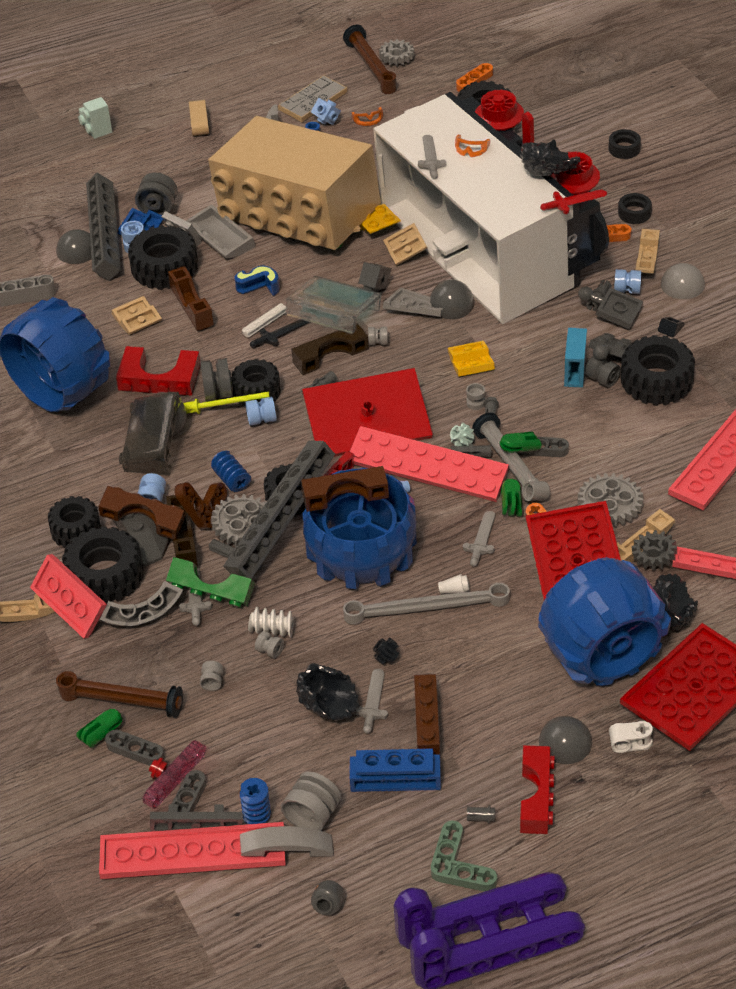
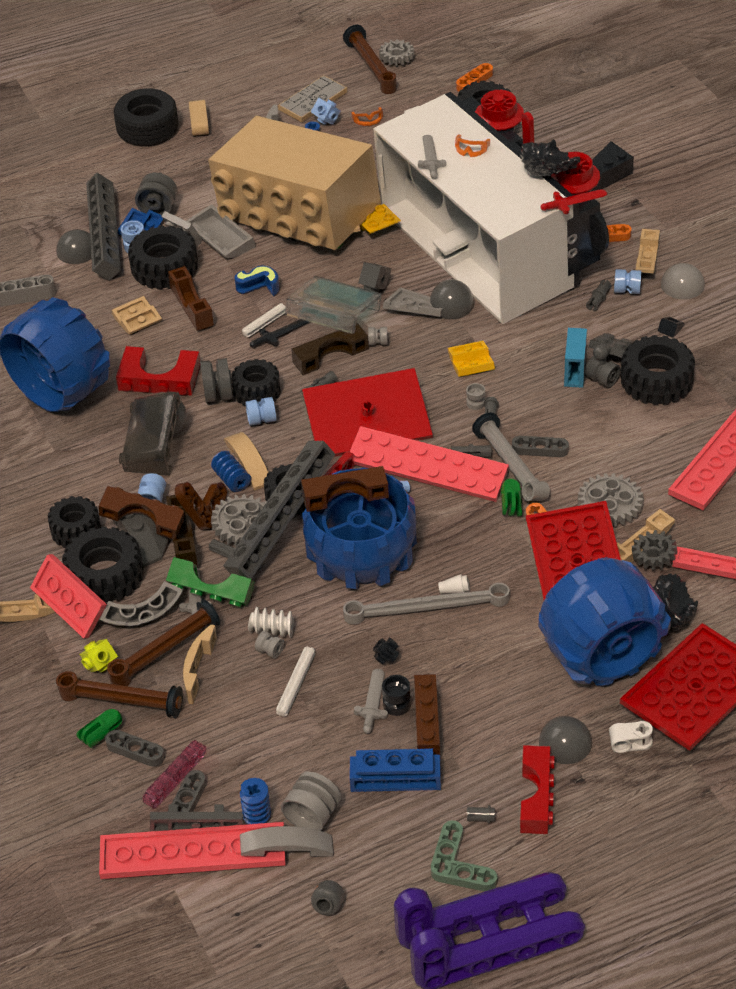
light aqua brick [78,97,112,139] -> none
red plate [149,757,168,779] -> none
neon yellow piece [183,392,269,414] -> none
light grey wheel [200,661,223,691] -> none
black hair [296,663,360,721] -> none
tan slope [383,223,427,266] -> none
light aqua gear [450,423,474,446] -> none
light grey sword [463,511,495,567] -> none
green arm [499,431,542,453] -> none
dark grey plate [578,286,643,329] -> none
black tyre [608,129,641,159] -> none
black tyre [618,193,652,224] -> none
none -> neon yellow brick [79,639,118,673]
none -> reddish brown piece [107,599,220,686]
none -> black tyre [113,88,179,146]
none -> tan slope [183,625,217,704]
none -> tan slope [224,432,268,491]
none -> white axle [276,646,315,717]
none -> black wheel [382,675,411,716]
none -> black wedge [591,141,634,191]

